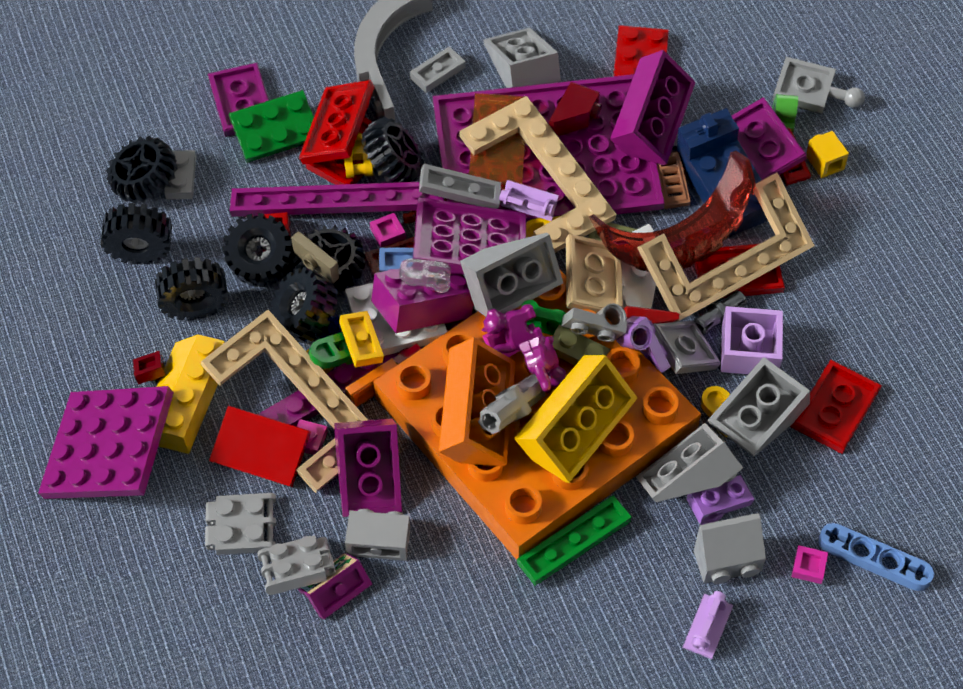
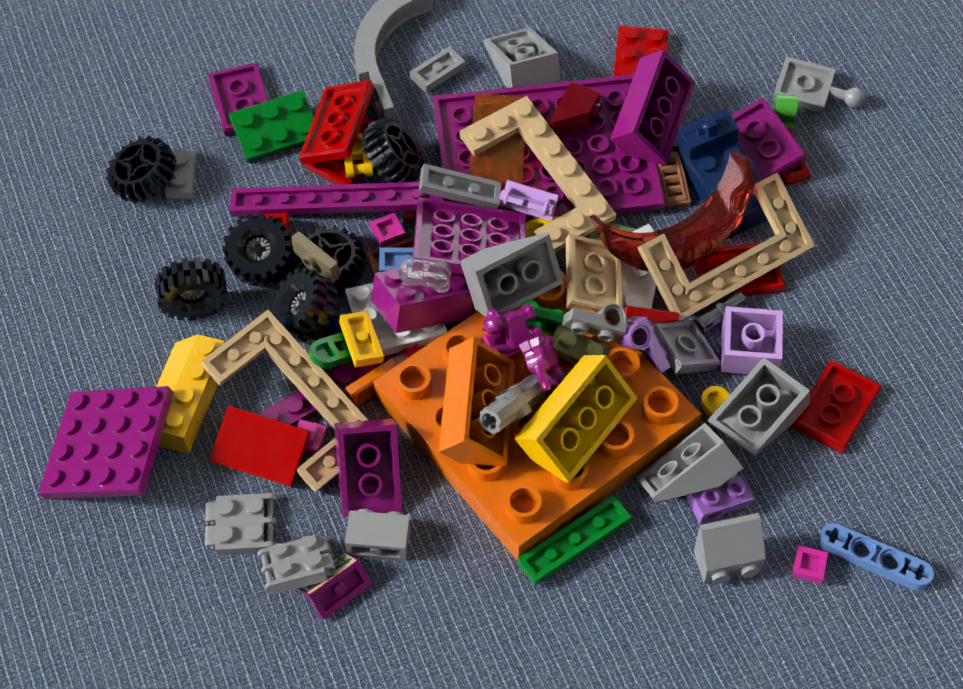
black bush [101,203,172,265] -> none
dark red plate [133,350,165,385] -> none
lavender hinge [683,591,733,659] -> none
yellow brick [806,131,849,178] -> none

